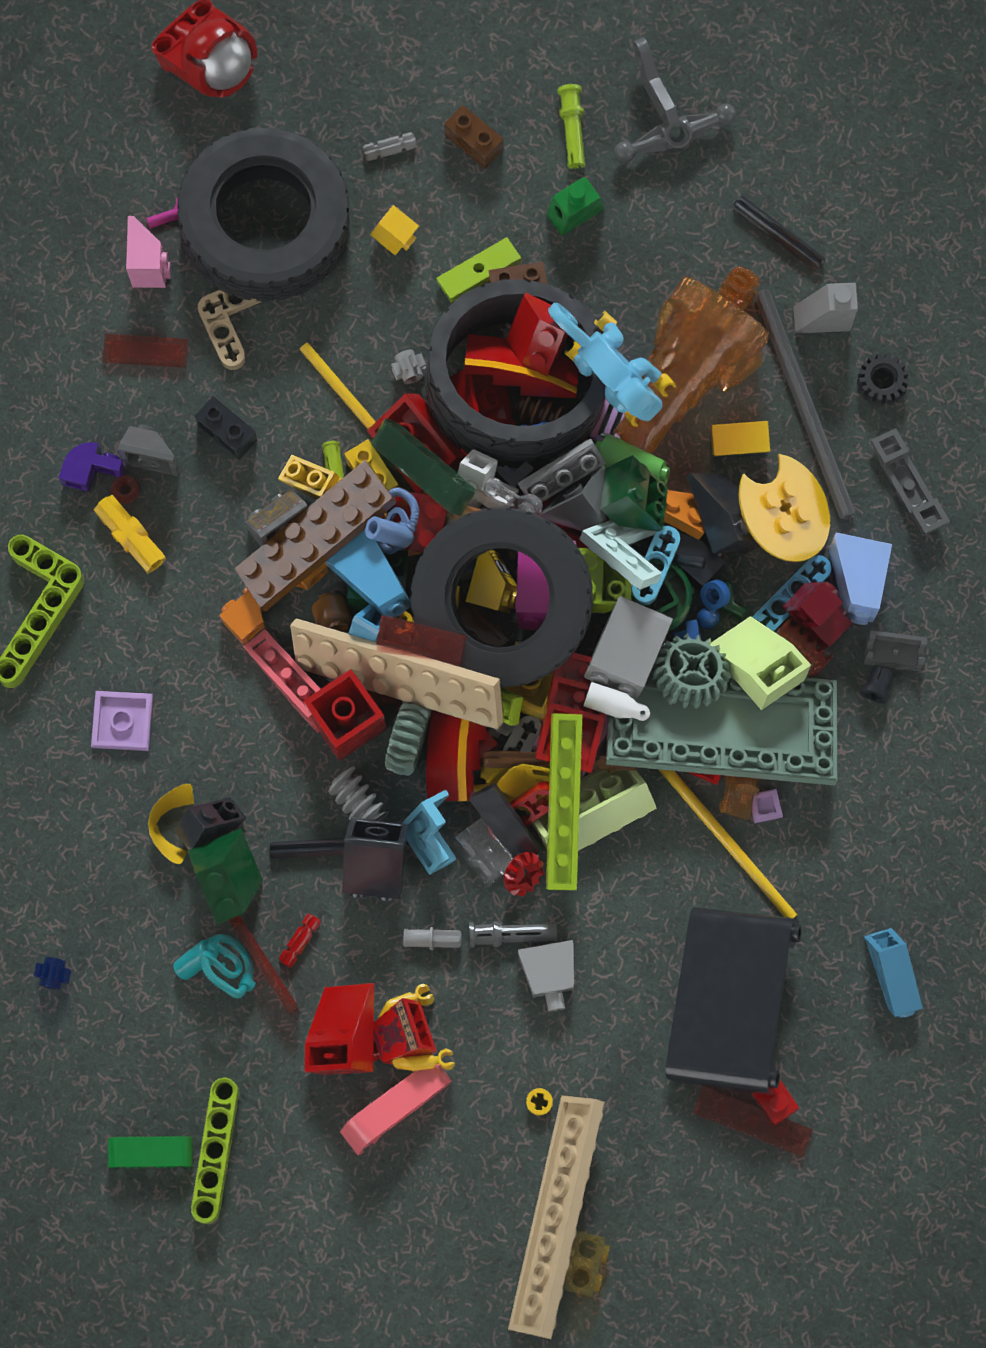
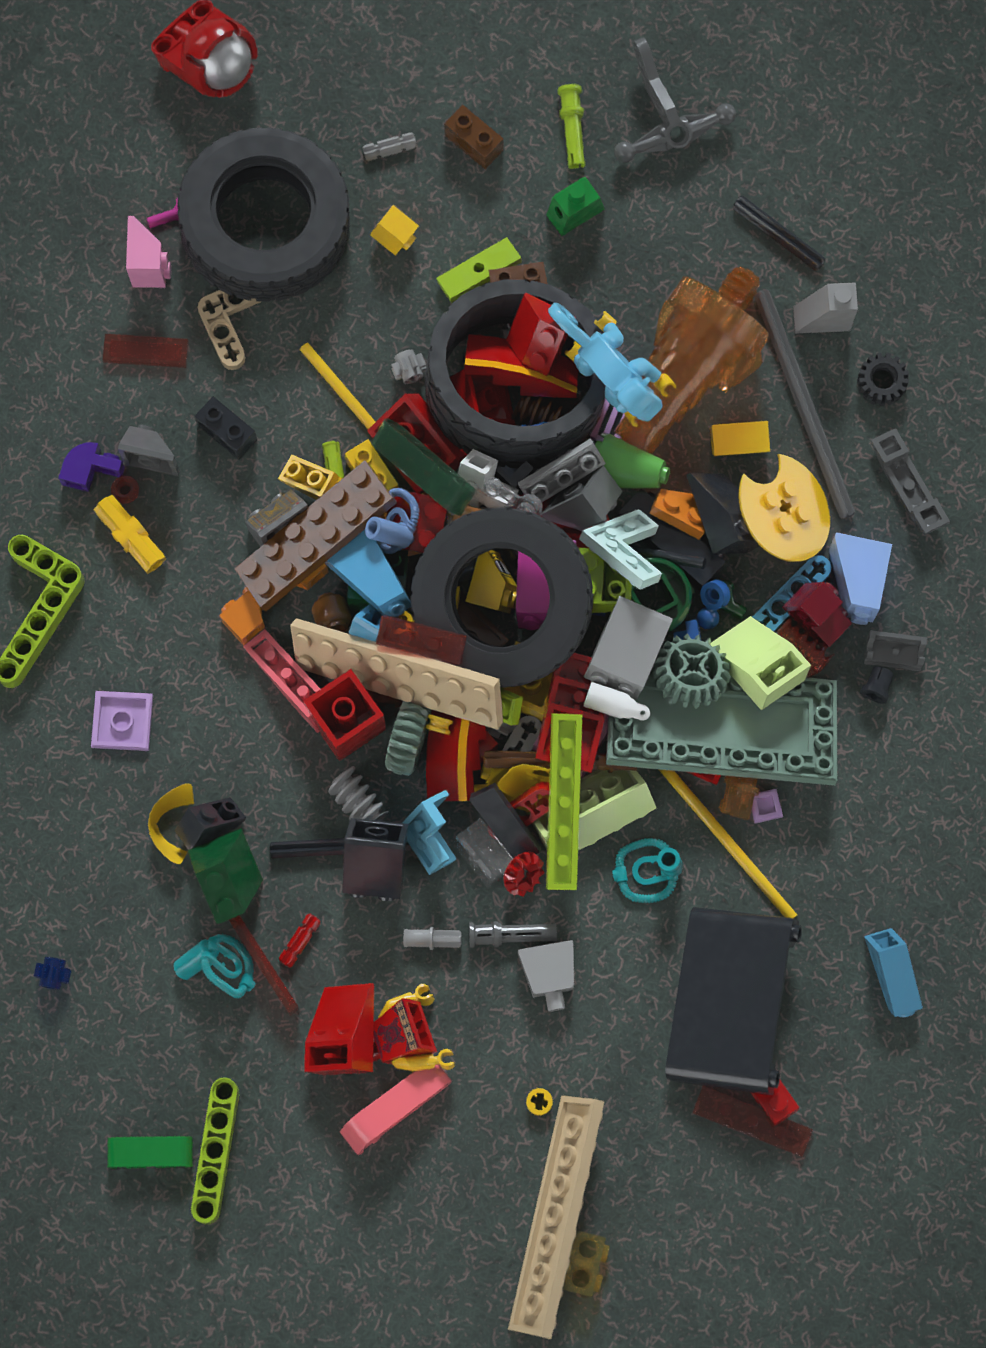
dark green slope [600,455,668,532] -> none
medium azure beam [632,526,680,605] -> none
none -> yellow bush [425,714,453,735]
none -> teal piece [612,838,683,903]

